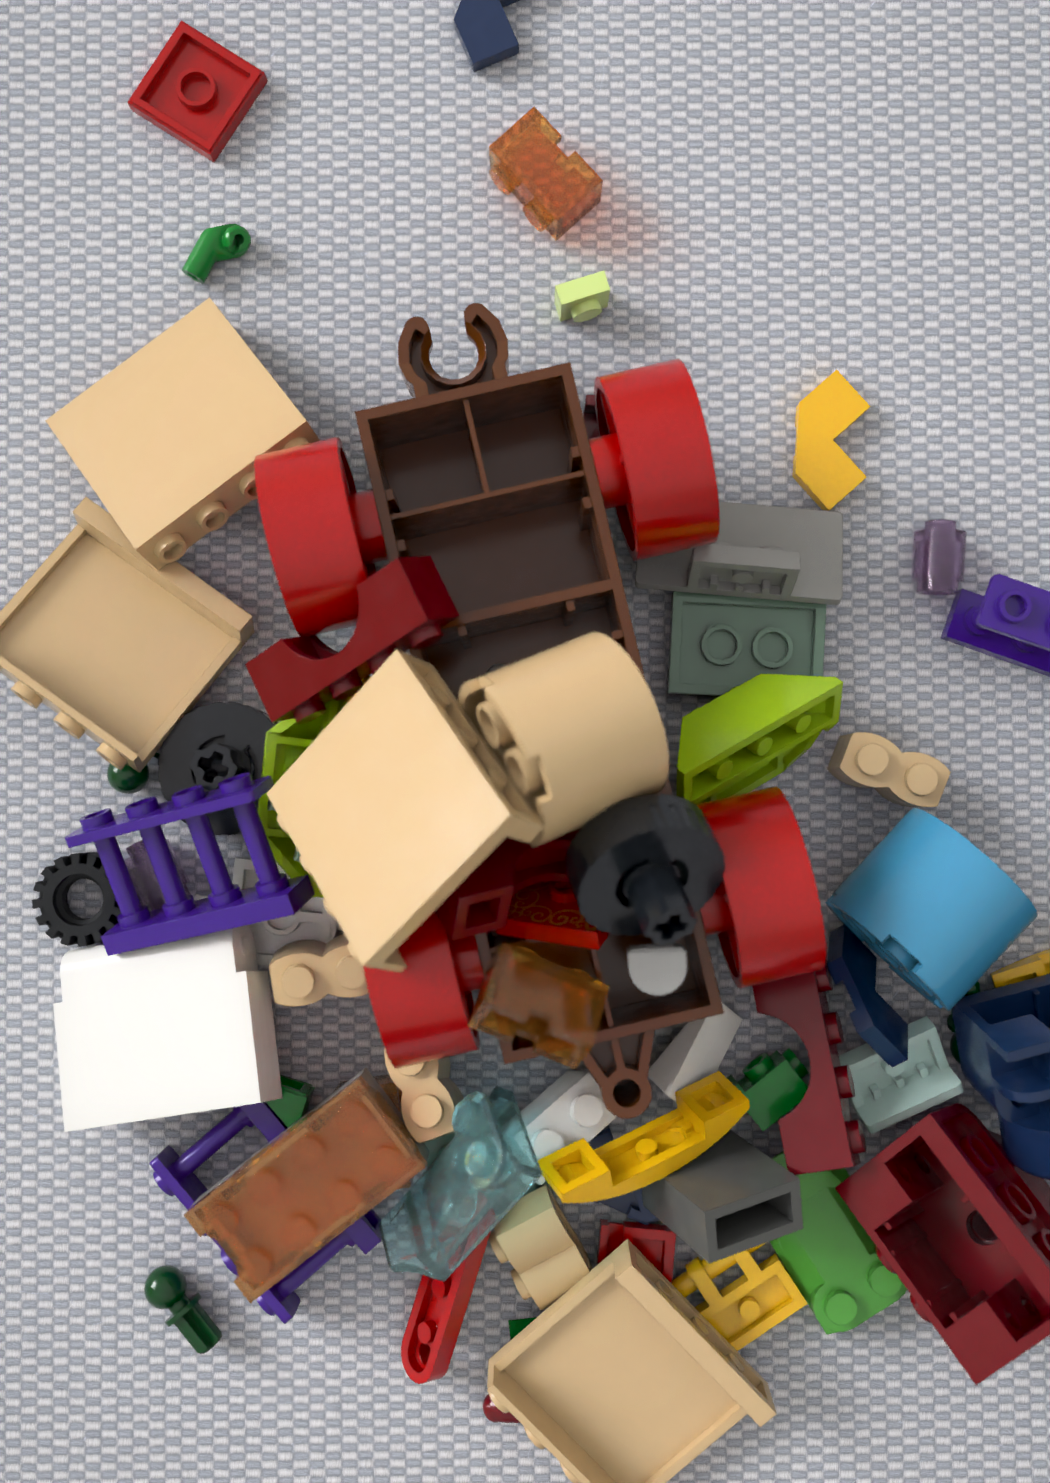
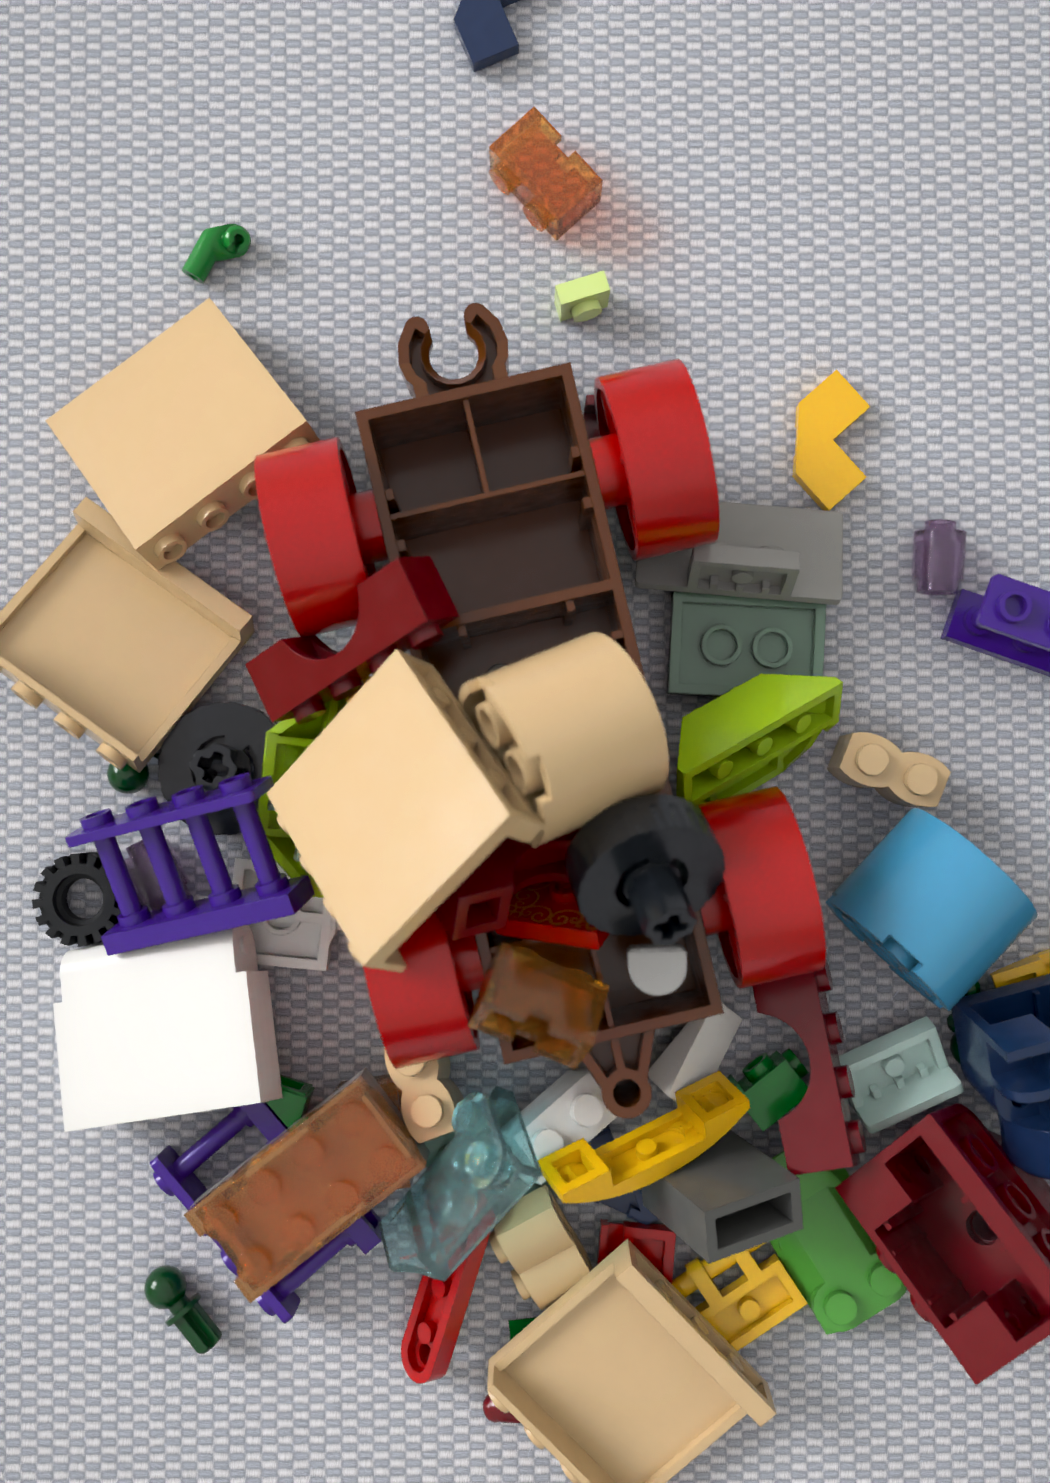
red tile [127,20,268,162] -> none
tan brick [269,933,369,1007] -> none
dark blue tile [827,924,908,1068] -> none

